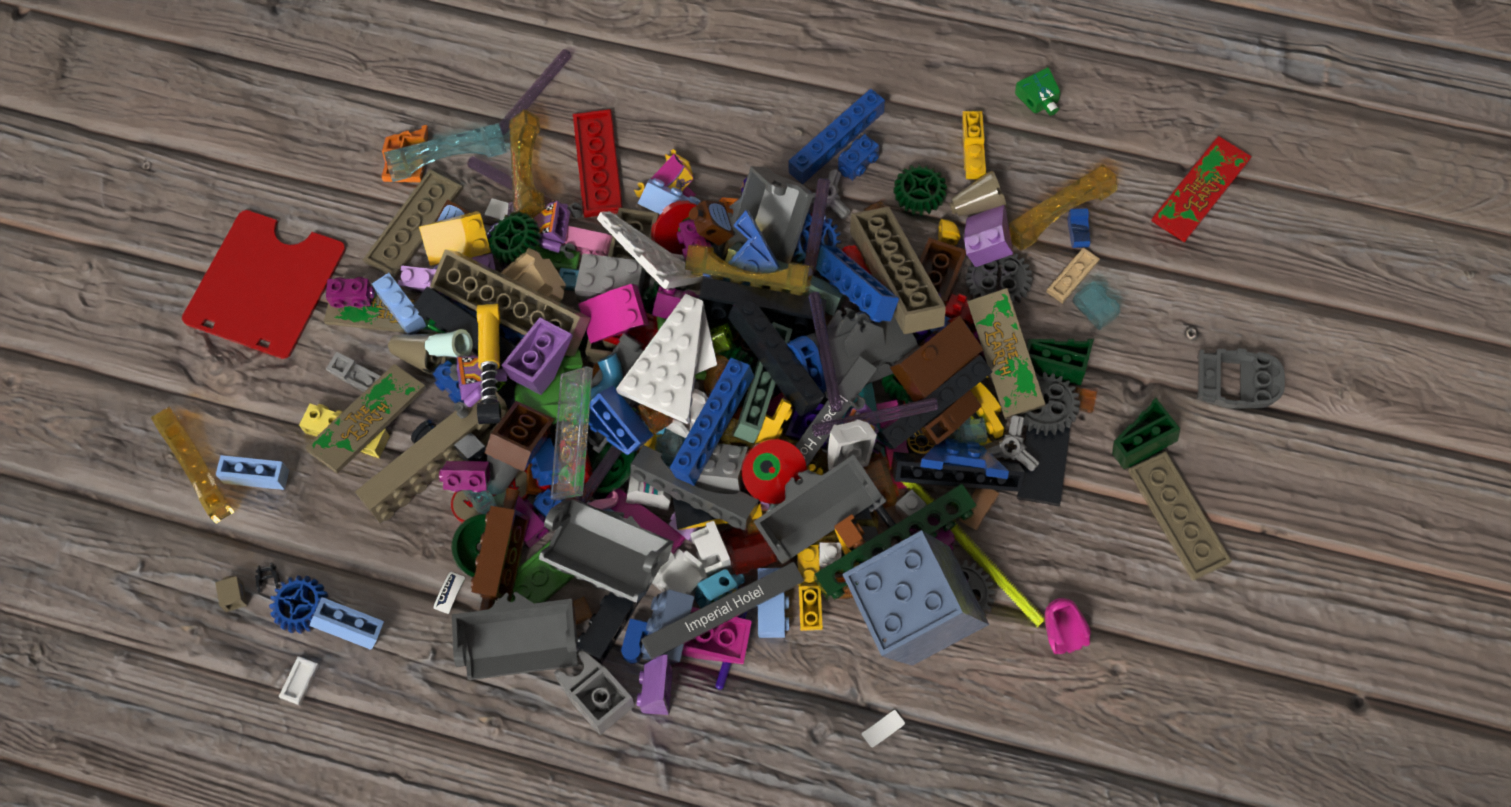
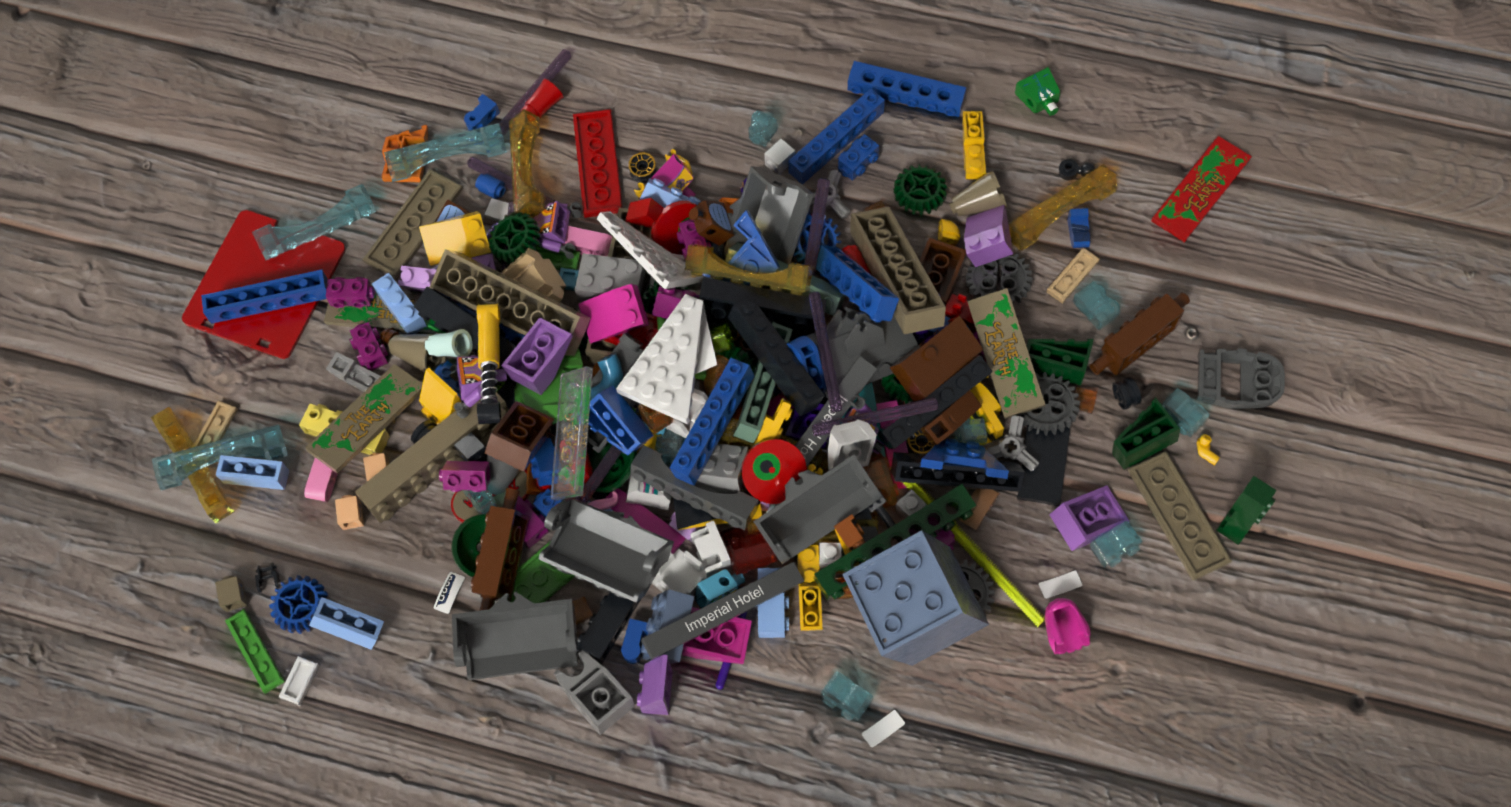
none -> clear light blue arch [152,424,288,490]
none -> tan tile [189,400,238,463]
none -> blue brick [201,270,328,324]
none -> bright green tile [225,609,285,694]
none -> clear light blue arch [252,184,376,260]
none -> bright pink beam [305,458,338,502]
none -> light nougat brick [335,495,364,530]
none -> magenta brick [349,322,388,371]
none -> light nougat brick [363,453,389,481]
none -> reddish brown plate [381,327,399,346]
none -> yellow slope [419,368,461,426]
none -> blue leg [464,94,500,133]
none -> blue brick [475,174,506,199]
none -> red plant [521,79,564,122]
none -> red slope [625,198,664,228]
none -> black wheel [629,152,657,183]
none -> clear light blue brick [748,110,778,147]
none -> white brick [764,139,795,175]
none -> clear light blue brick [821,671,873,721]
none -> blue brick [847,61,967,117]
none -> white sticker [1039,571,1082,598]
none -> medium lavender slope [1049,485,1130,551]
none -> black plate [1059,159,1096,180]
none -> reddish brown brick [1089,292,1190,376]
none -> clear light blue brick [1089,521,1142,568]
none -> black wheel [1112,377,1142,410]
none -> clear light blue brick [1162,388,1210,437]
none -> yellow arm [1197,434,1220,465]
none -> dark green wedge [1216,476,1277,545]

